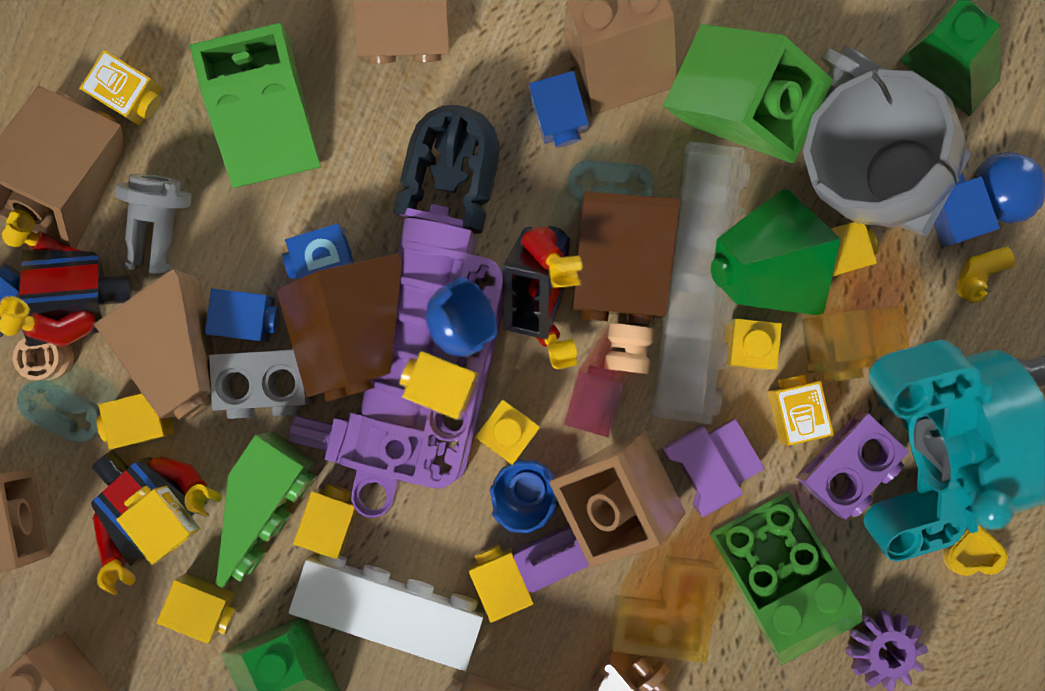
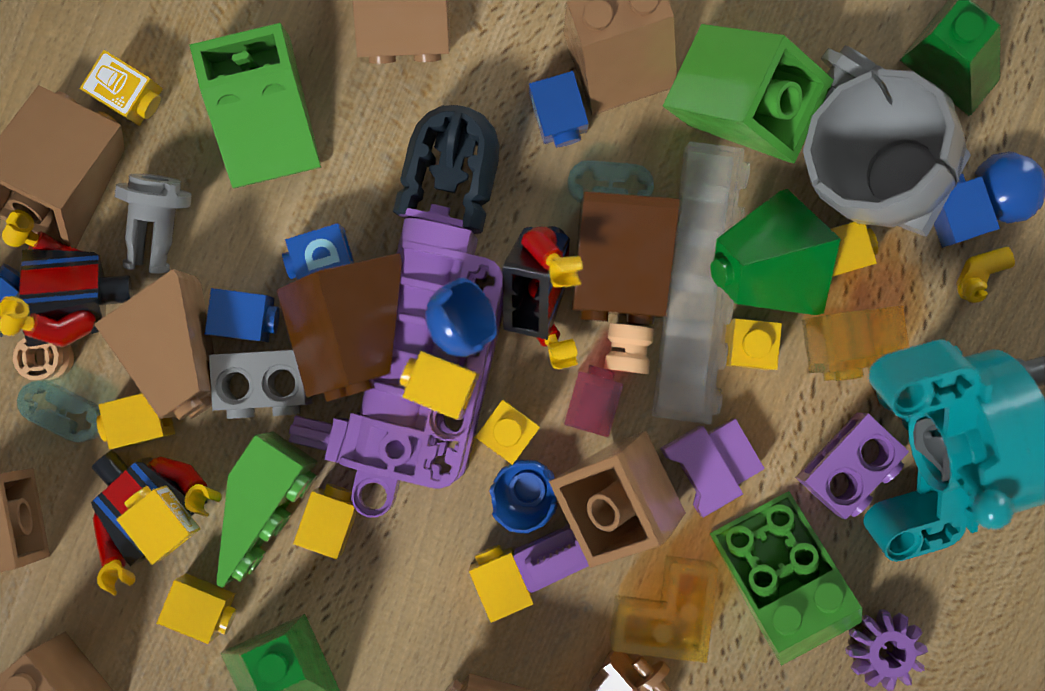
white brick [288,554,484,671] -> none
yellow brick [767,374,834,446] -> none
yellow tile [943,524,1008,576] -> none

